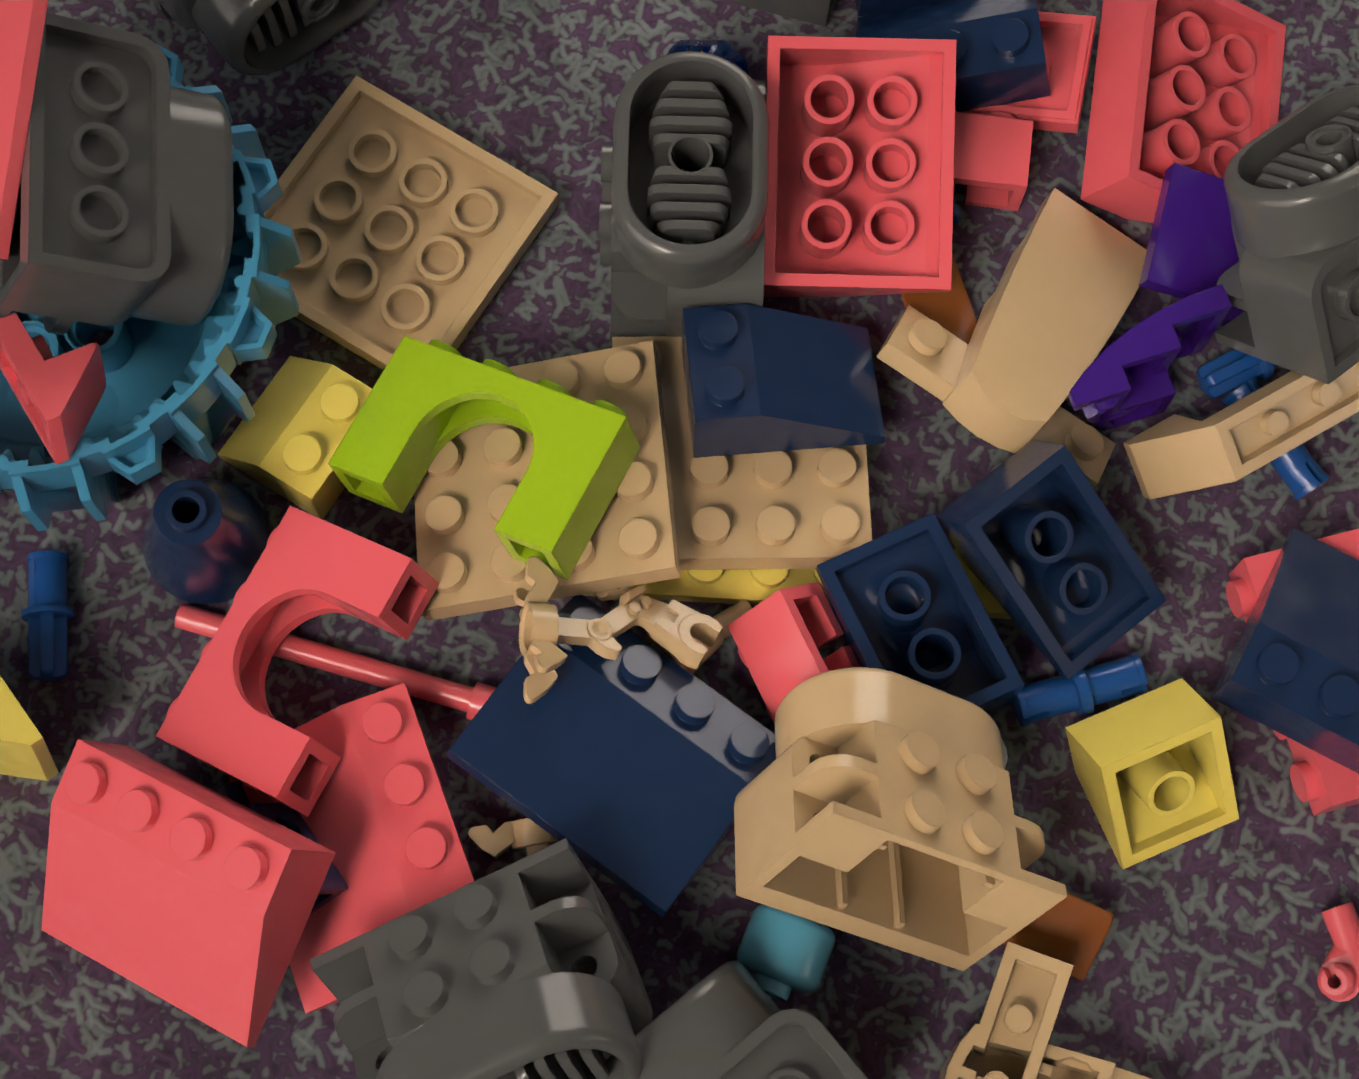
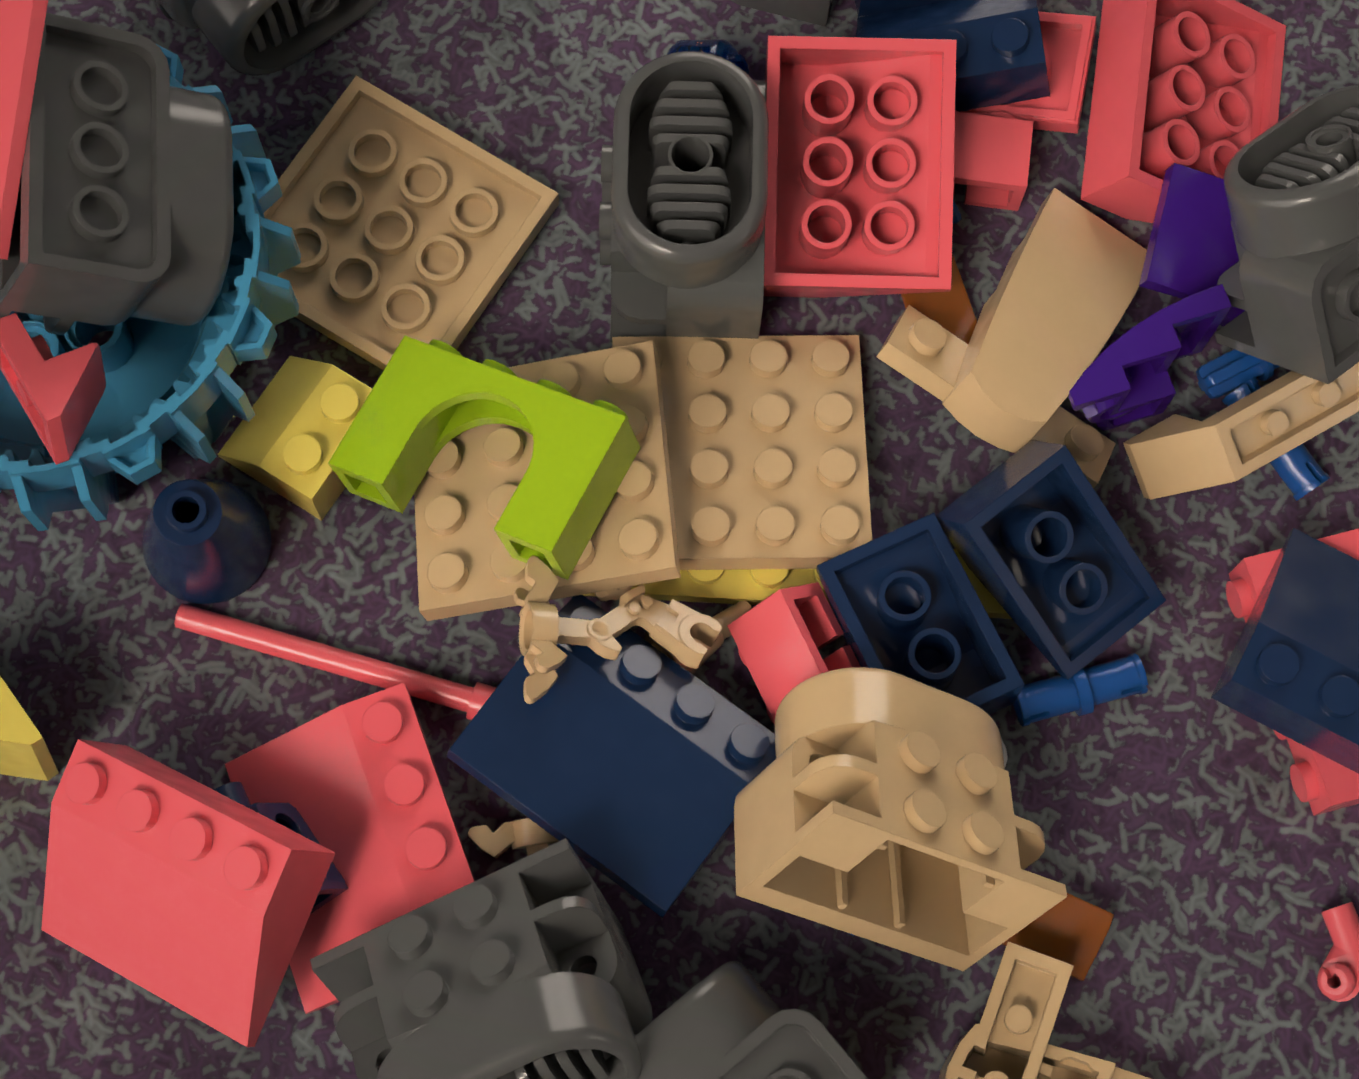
blue axle [21,550,75,681] -> none
coral arch [156,506,439,817] -> none
dark blue slope [681,304,885,458] -> none
medium azure head [737,904,836,1002] -> none
light yellow slope [1065,678,1239,869] -> none

